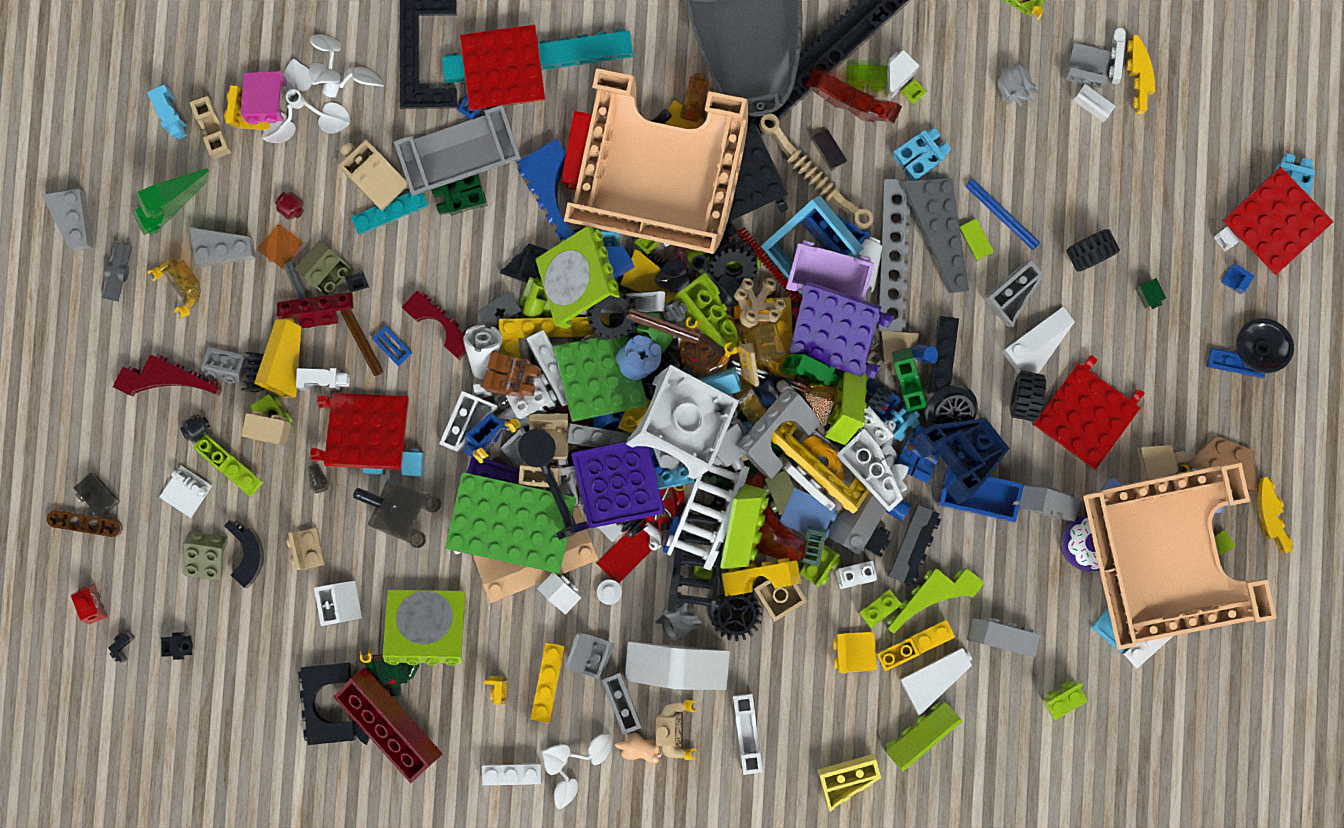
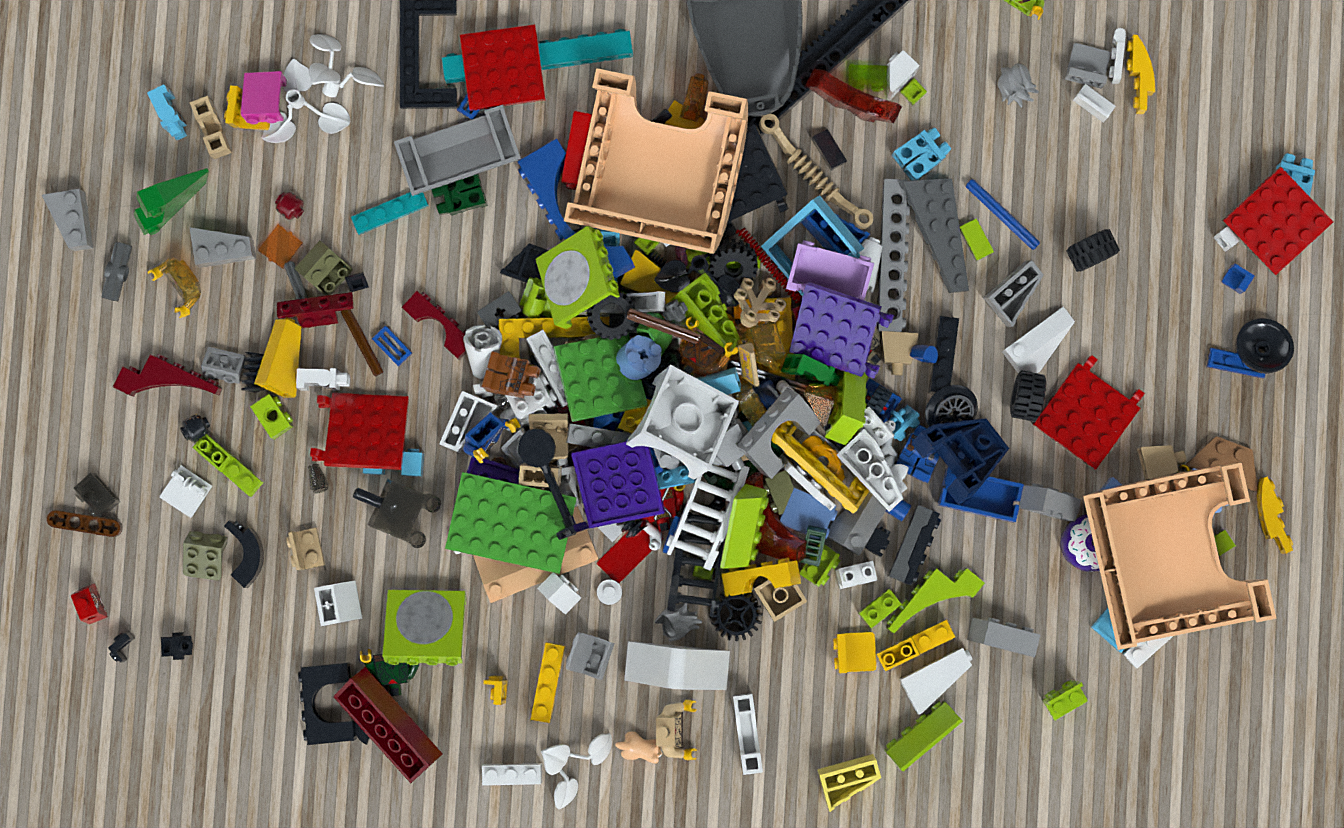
tan brick [241,411,291,446] -> none
tan slope [339,140,408,211] -> none
light grey brick [602,672,642,735] -> none
green arch [892,347,926,412] -> none
dark green brick [1135,278,1166,309] -> none

